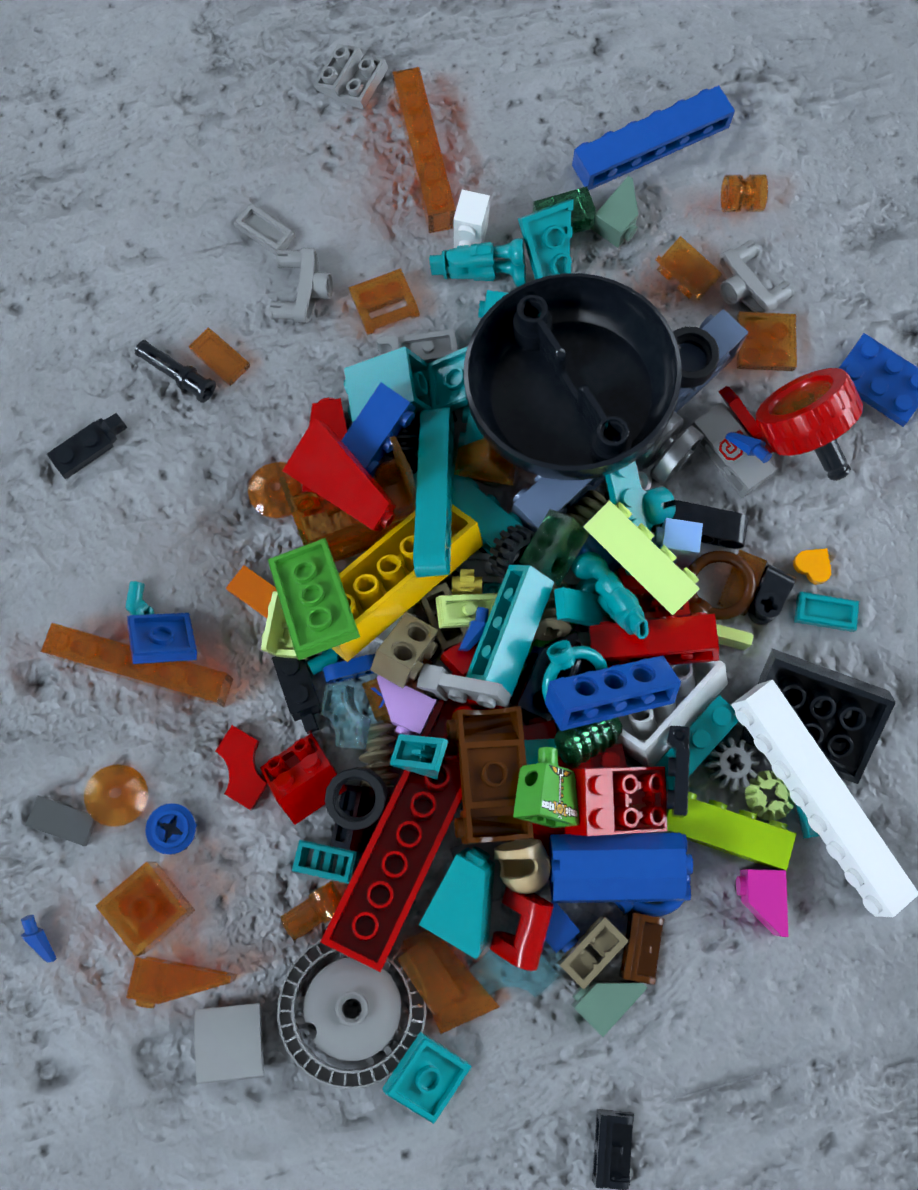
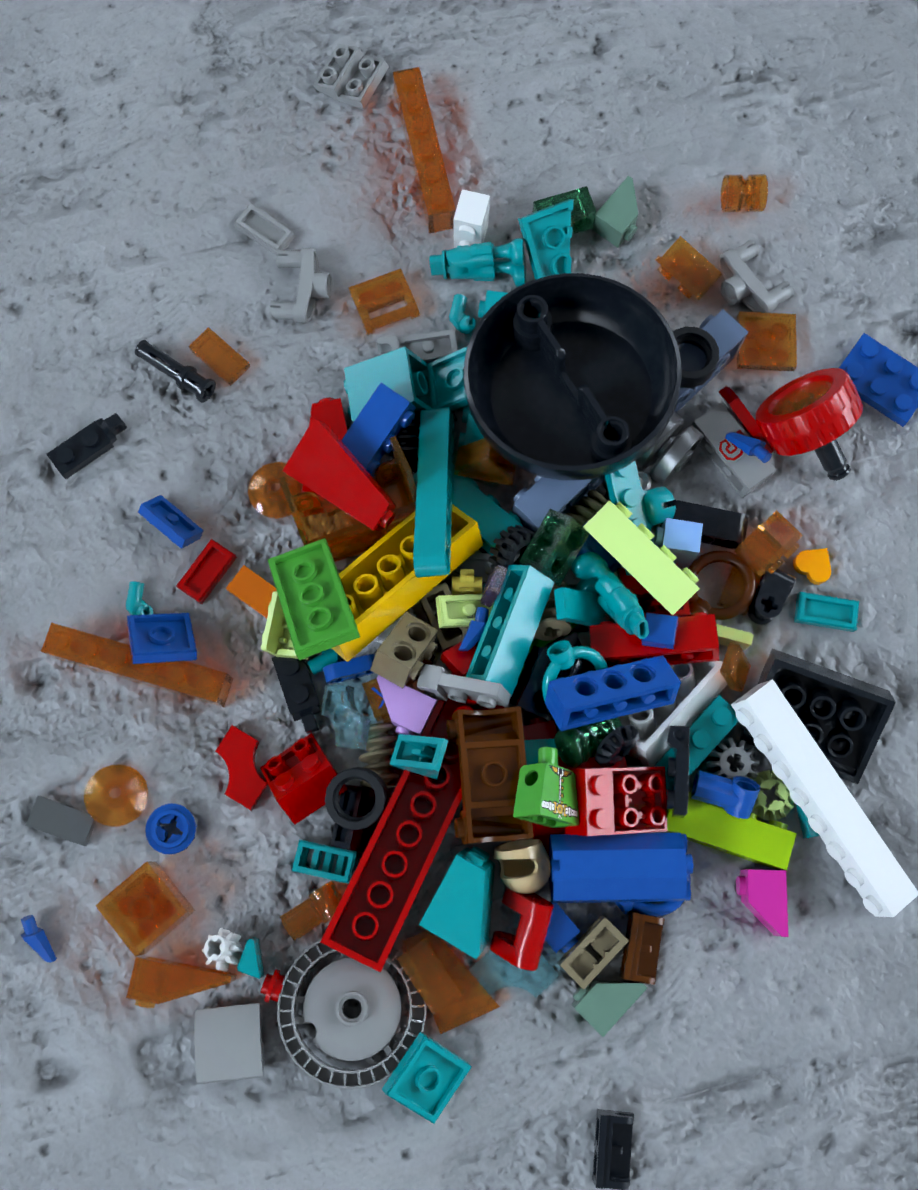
blue brick [572,85,735,191] -> none
none -> blue plate [138,495,204,549]
none -> red tile [176,539,237,605]
none -> white gear [202,928,244,972]
none -> teal slope [237,937,264,979]
none -> red plate [260,969,285,1003]
none -> teal arm [449,294,476,334]
none -> tile [480,565,508,607]
none -> black gear [595,725,640,768]
none -> blue tile [641,613,678,649]
none -> blue piece [691,770,761,819]
none -> clear orange tile [720,643,751,692]
none -> clear orange brick [734,510,803,577]

